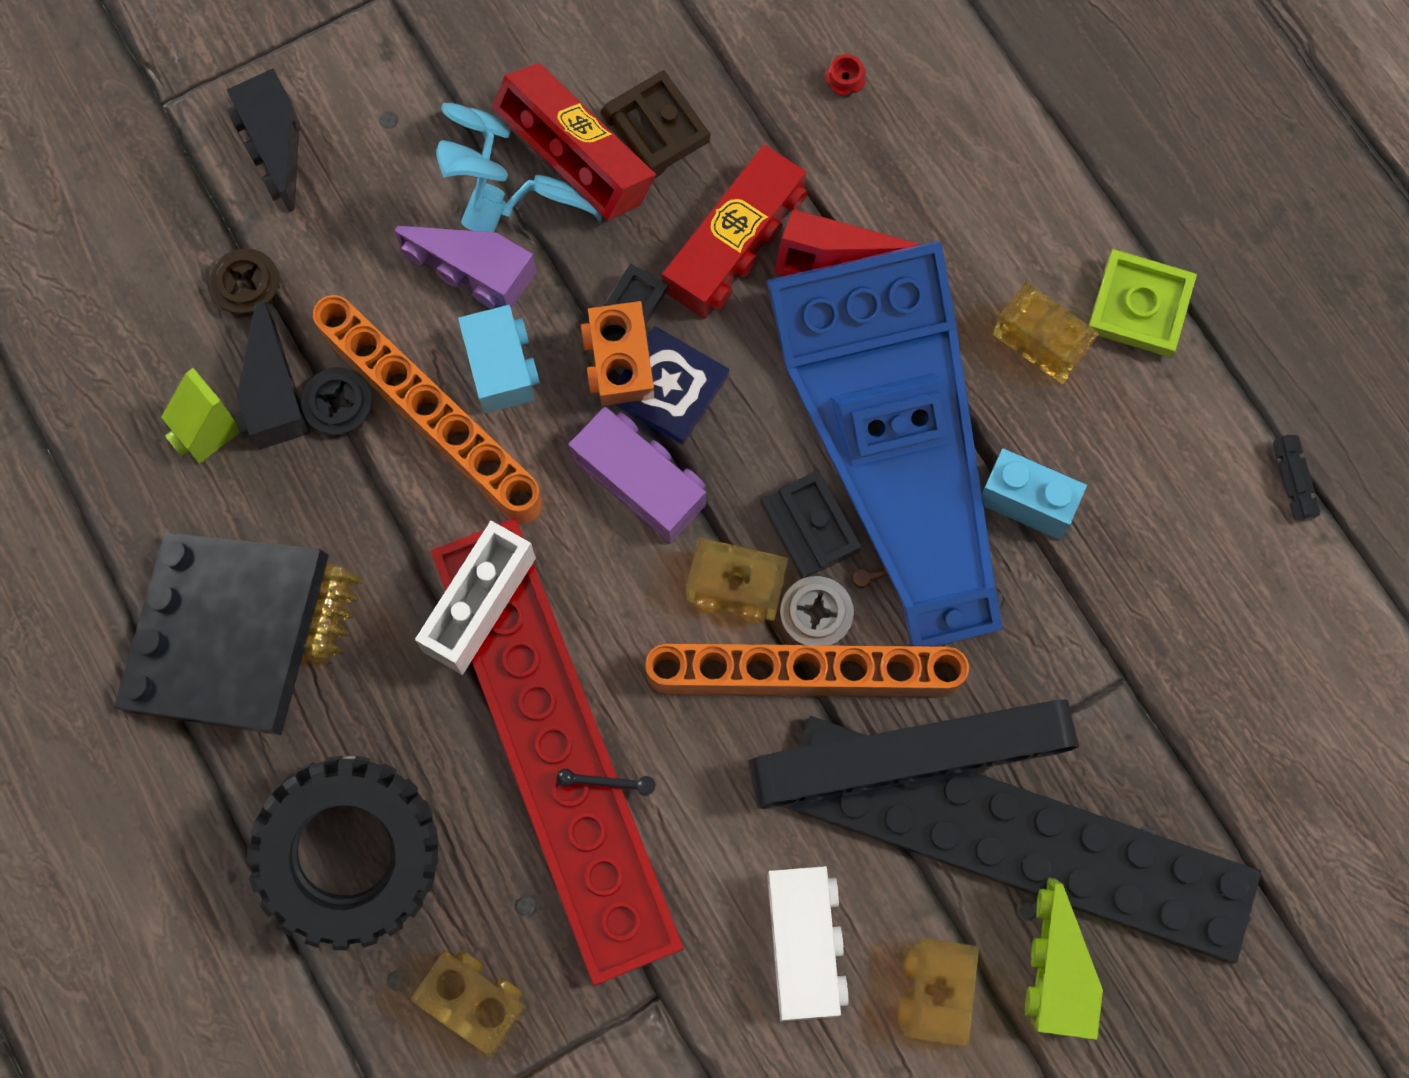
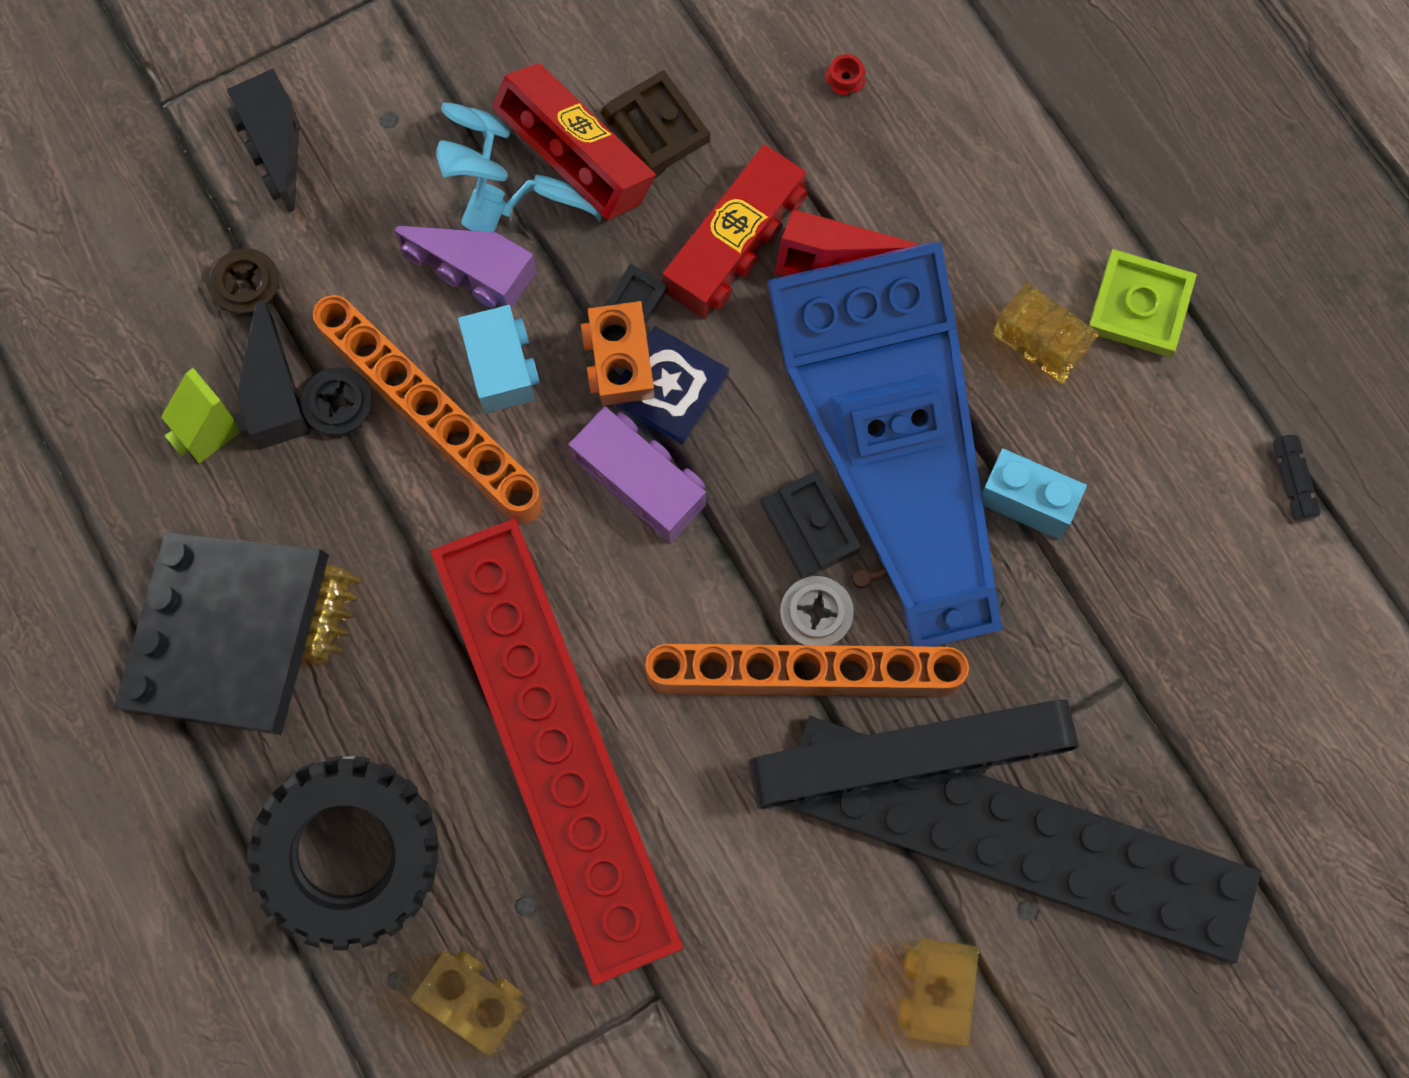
white brick [415,521,536,675] -> none
black hinge [556,768,656,796] -> none
clear yellow brick [686,537,788,624] -> none
white brick [767,866,848,1022] -> none
lime slope [1025,878,1103,1040] -> none

